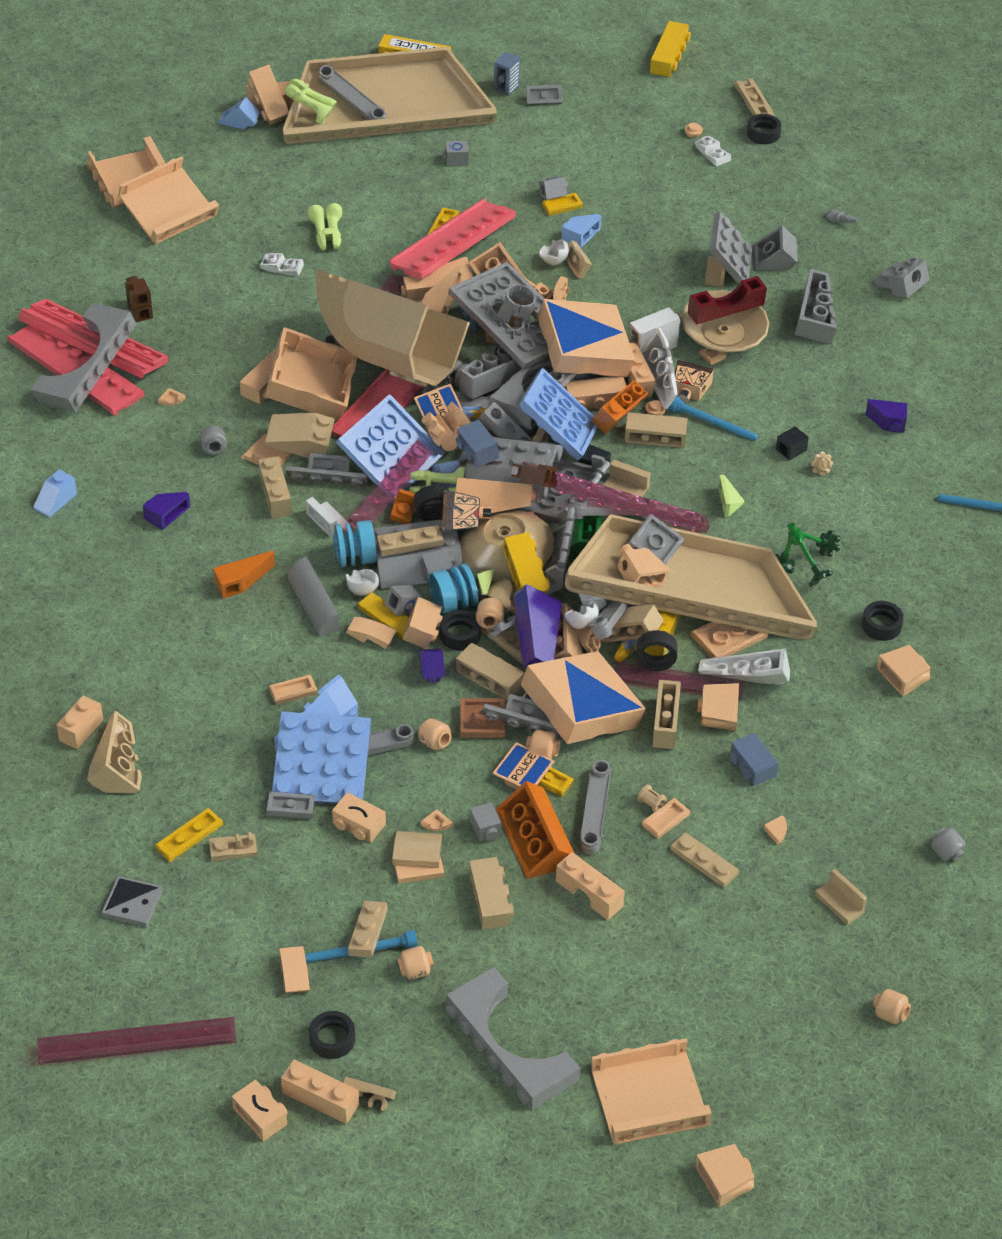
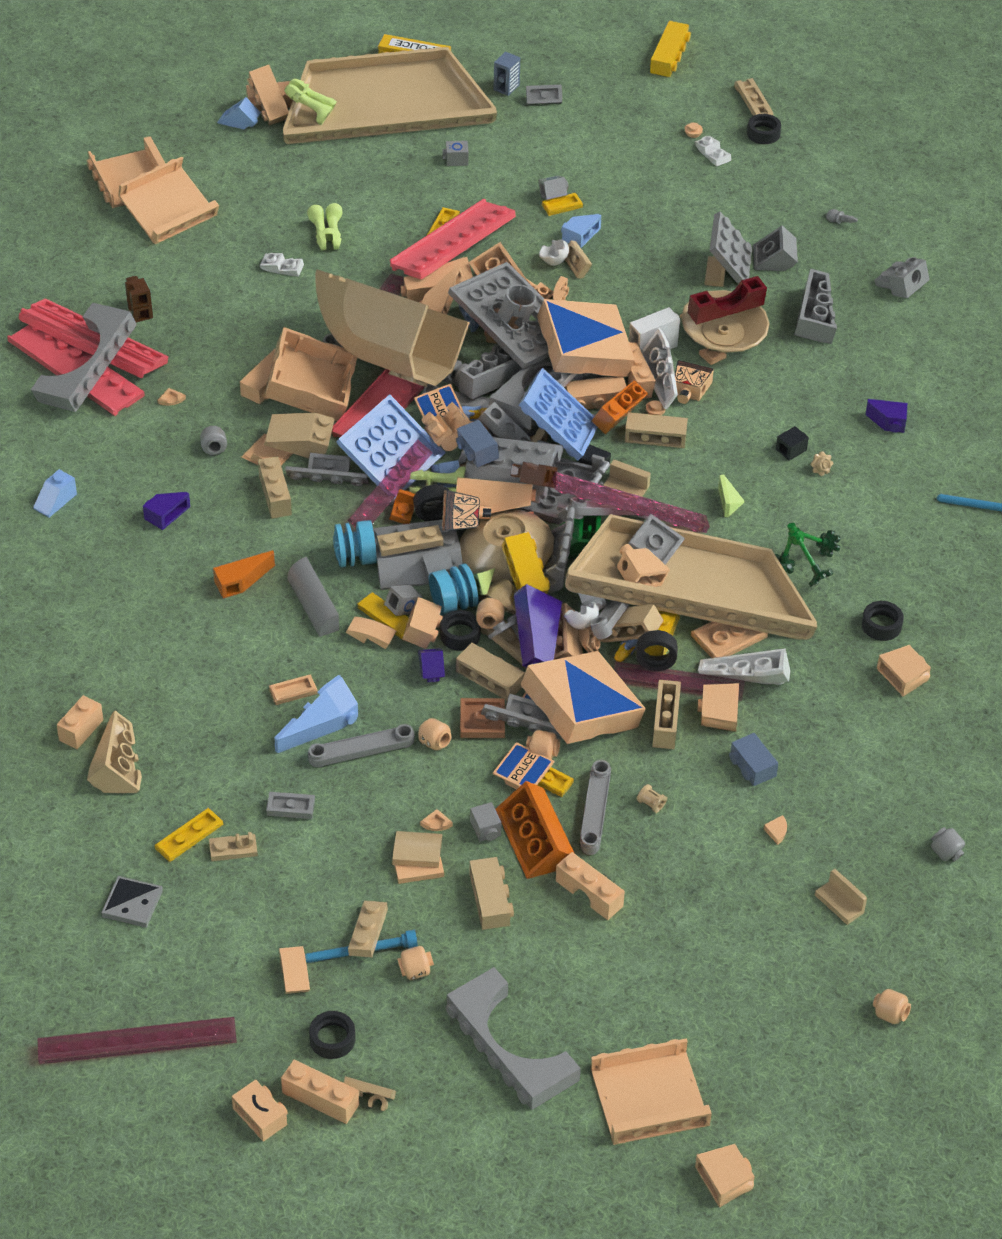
light blue plate [272,711,371,804] -> none
white panel [306,497,348,537] -> none
light grey piece [318,65,386,120] -> none
light nougat brick [332,792,386,843] -> none
white hair [346,569,379,596] -> none
light nougat tile [642,798,690,839] -> none
dark azure piece [668,396,758,441] -> none
tan plate [670,832,739,888] -> none

